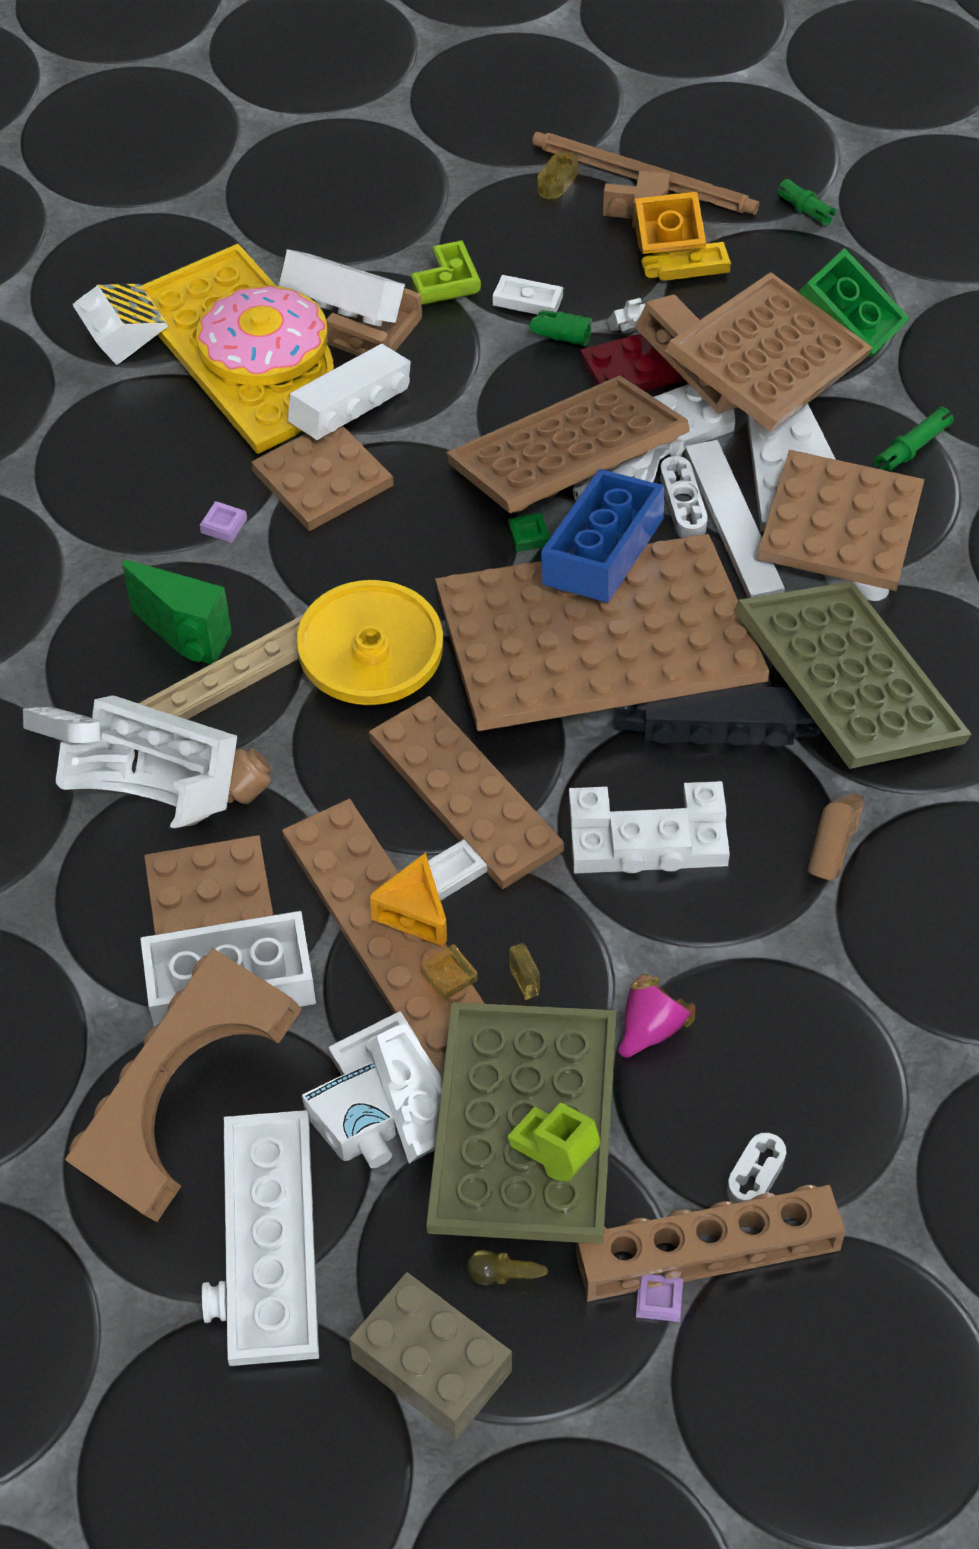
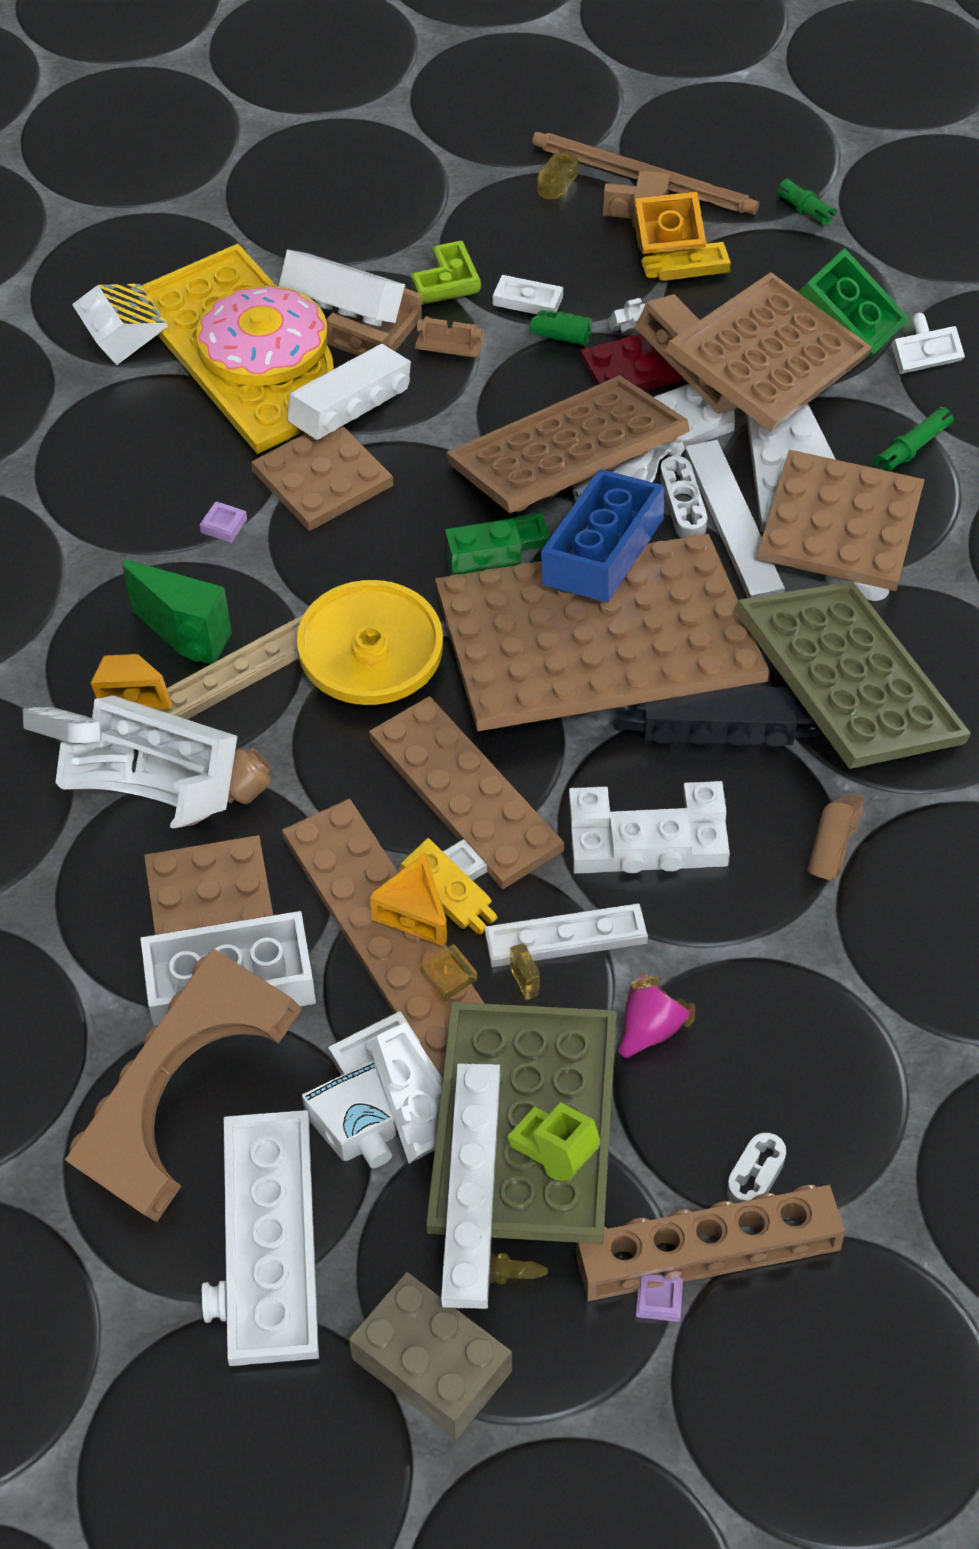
none -> light orange slope [91,654,172,710]
none -> yellow hinge [399,838,497,935]
none -> medium nougat hinge [415,317,485,358]
none -> white plate [441,1064,500,1309]
none -> green brick [445,518,522,575]
none -> white tile [485,904,648,967]
none -> white plate [891,313,965,374]

